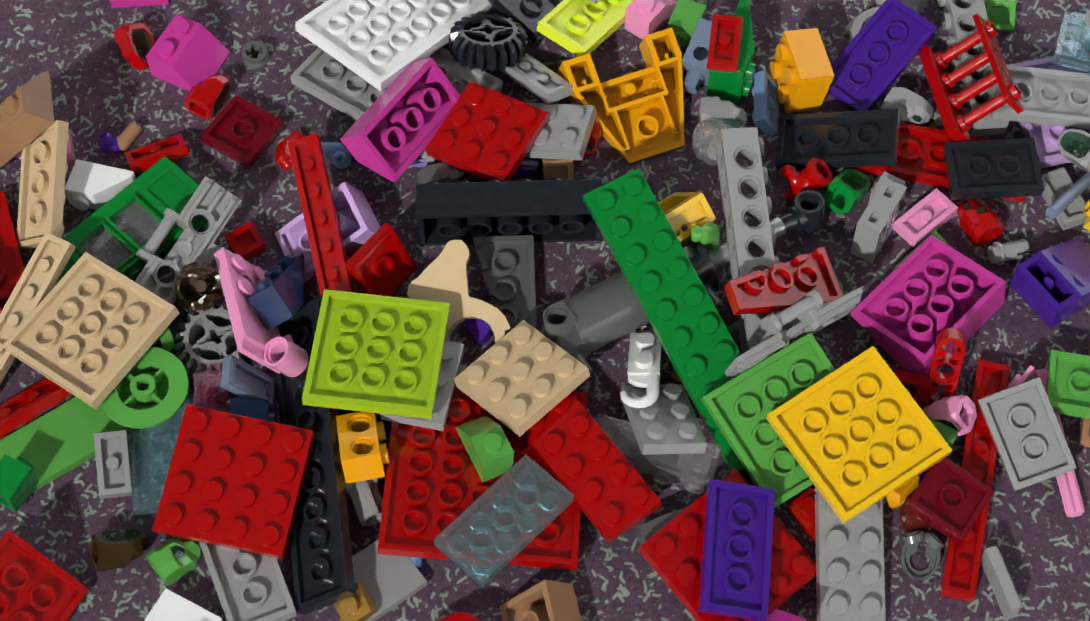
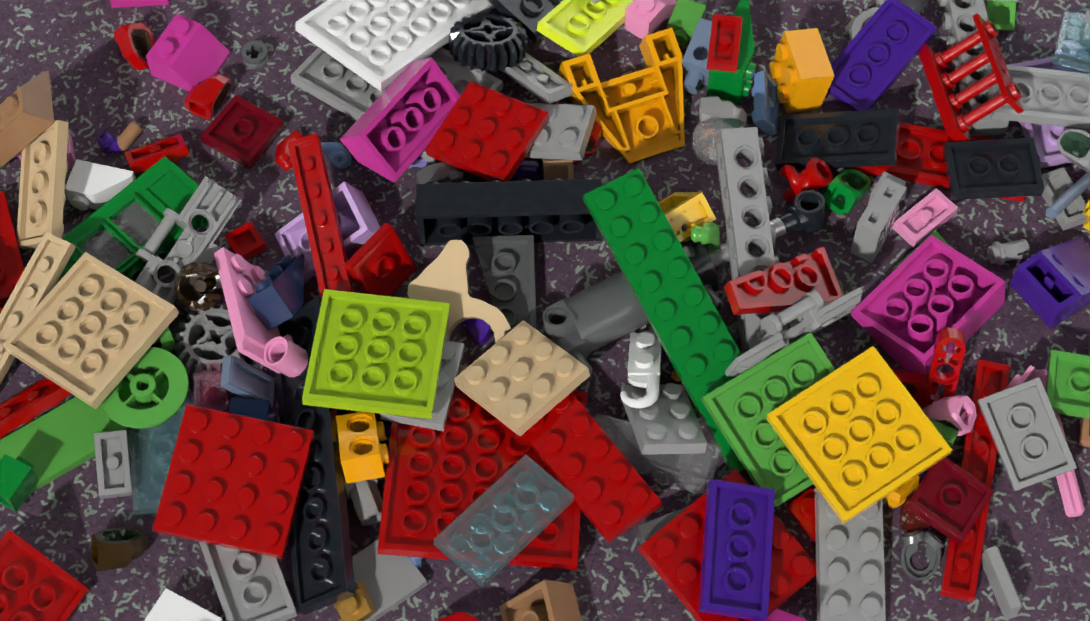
bright green rock [145,538,202,586] -> none
bright green slope [456,416,514,482] -> none
light grey rock [880,87,933,125] -> none
red rock [957,199,1004,247] -> none

